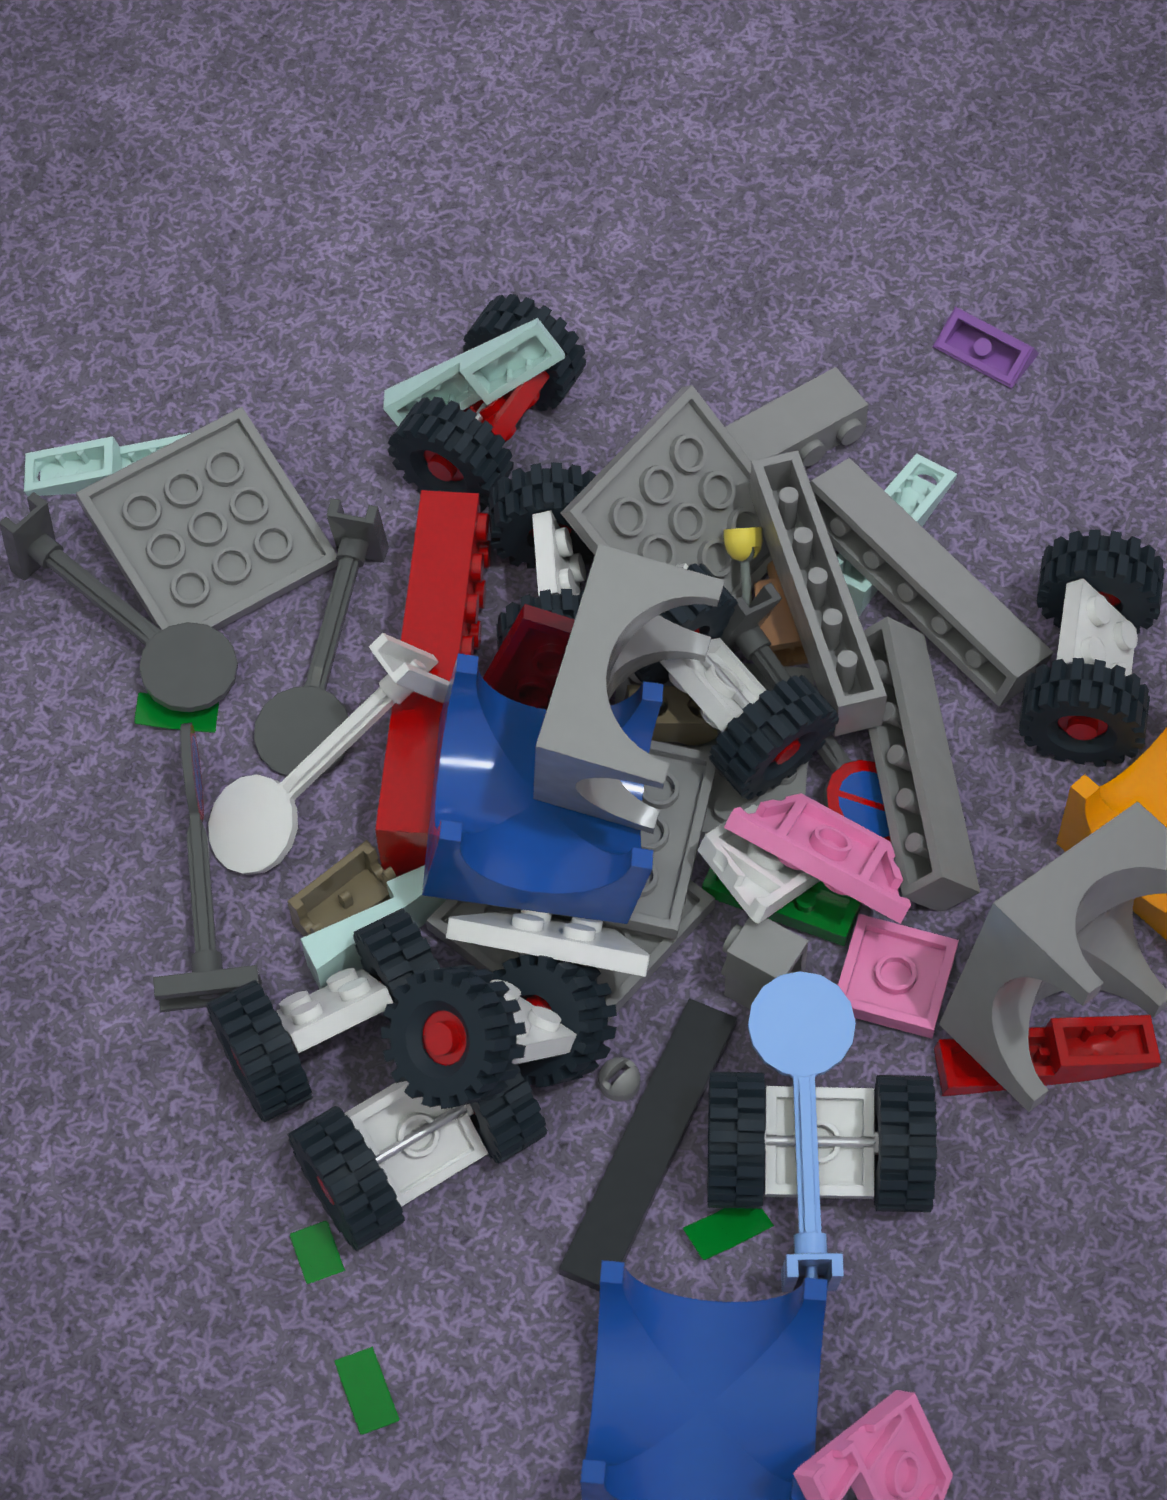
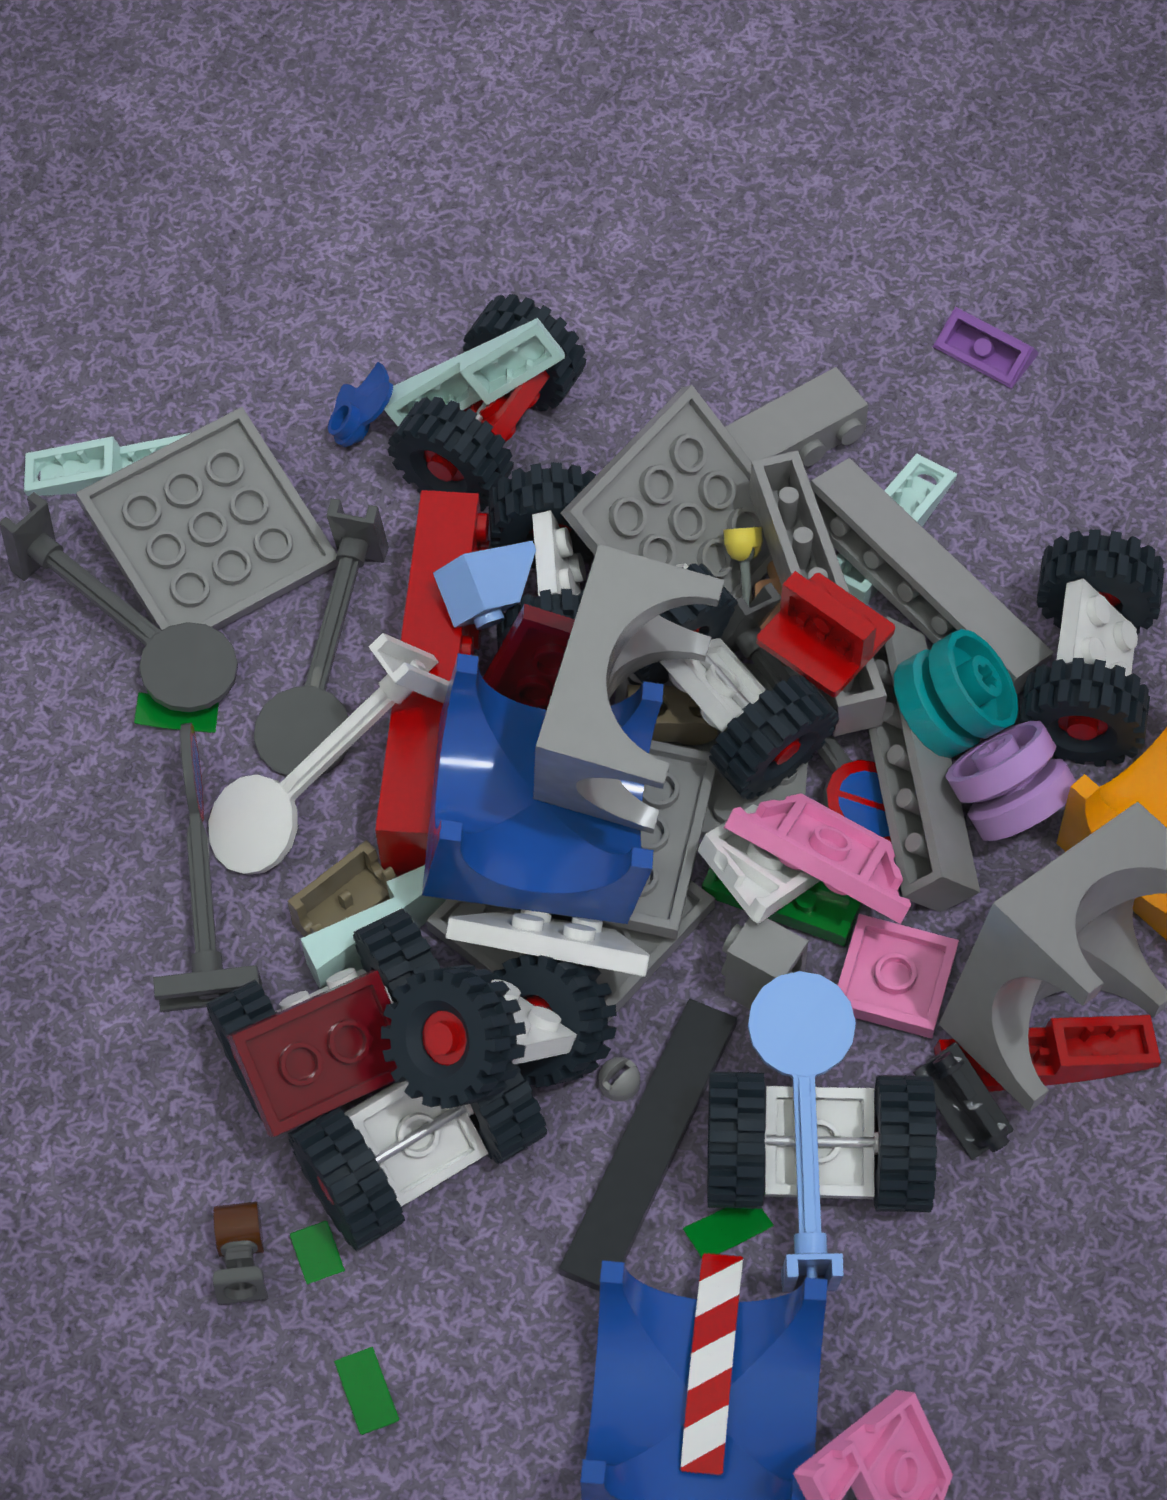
none -> leg [213,1201,268,1305]
none -> dark red plate [227,970,398,1137]
none -> blue plate [328,362,393,447]
none -> light blue slope [433,541,536,630]
none -> sticker [680,1253,743,1475]
none -> red bracket [756,571,895,697]
none -> teal wheel [894,629,1019,758]
none -> black hinge [913,1042,1014,1161]
none -> lavender wheel [945,721,1076,841]

